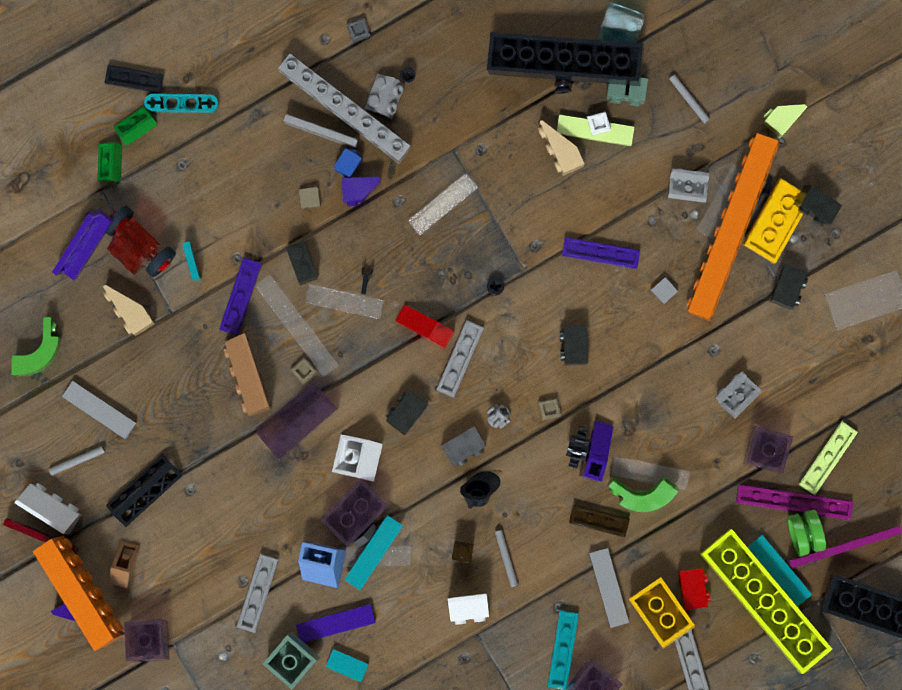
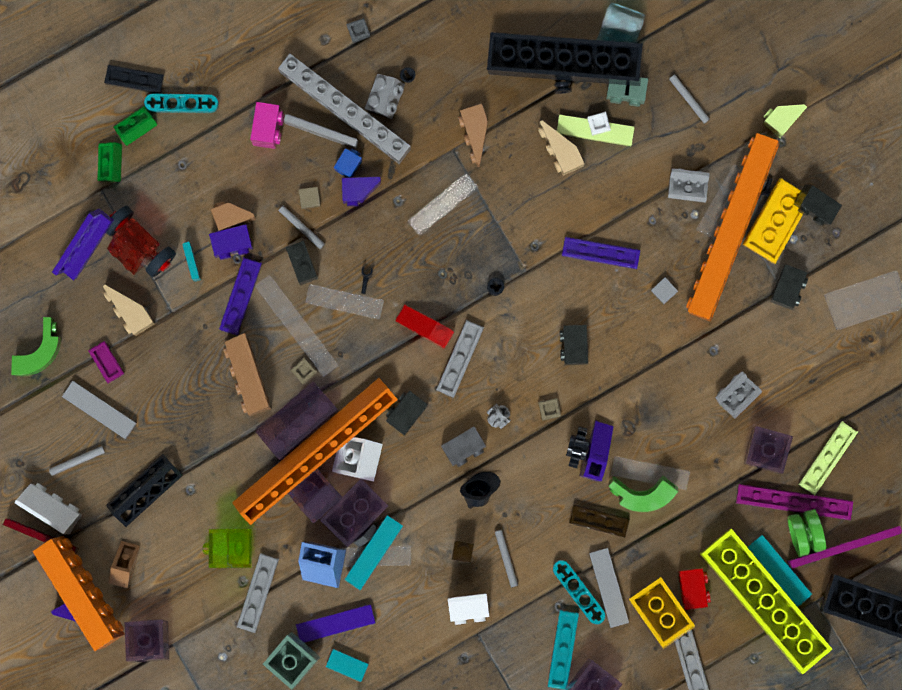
none -> magenta tile [88,341,125,384]
none -> clear neon green brick [202,529,252,568]
none -> dark purple brick [209,225,253,260]
none -> medium nougat slope [211,202,256,231]
none -> orange brick [232,378,398,525]
none -> dark pink brick [250,102,284,149]
none -> light grey bar [278,205,325,249]
none -> clear purple brick [288,469,343,523]
none -> medium nougat slope [458,104,488,168]
none -> teal beam [553,560,605,624]

